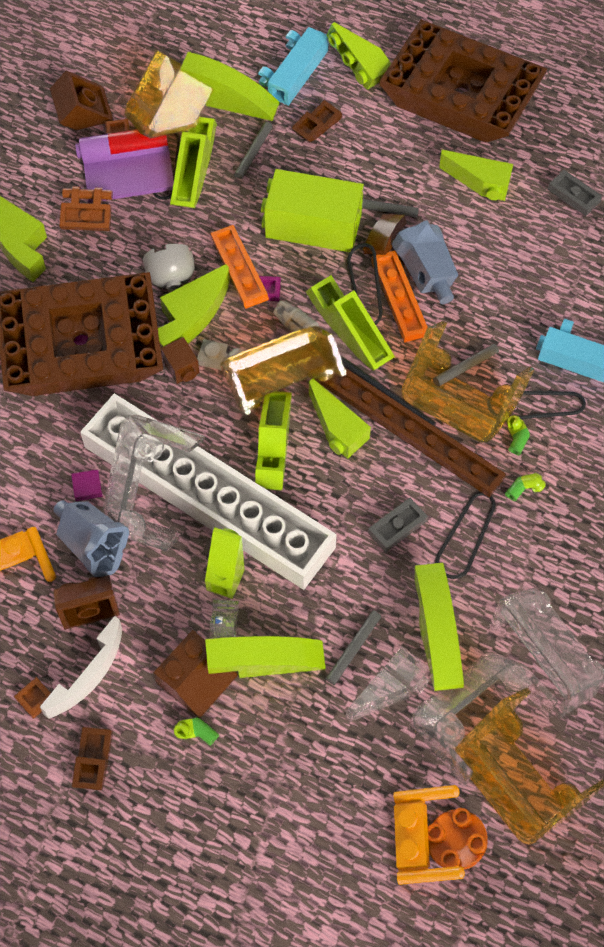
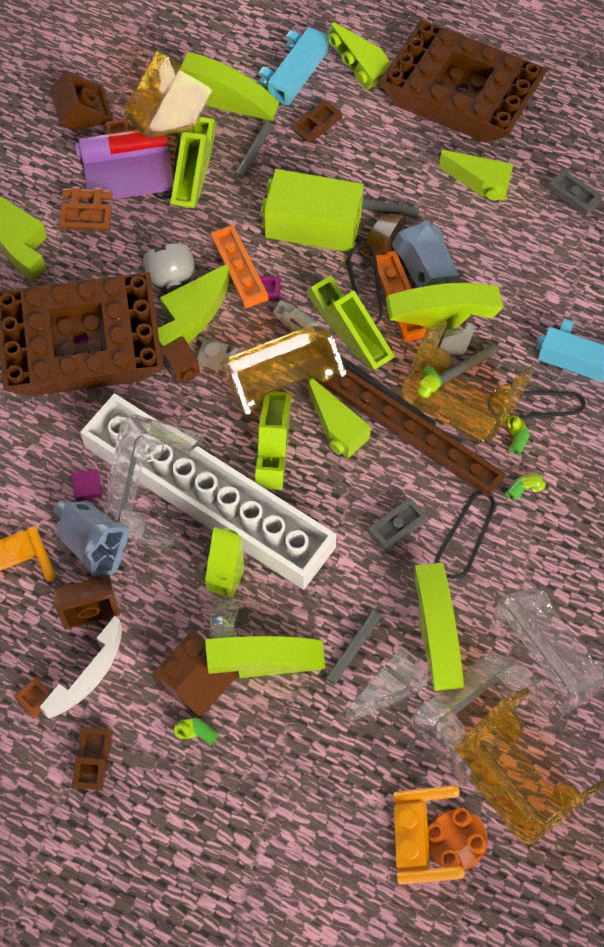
none -> lime slope [385,283,504,330]
none -> lime arm [417,365,442,398]
none -> light grey tile [439,324,475,356]

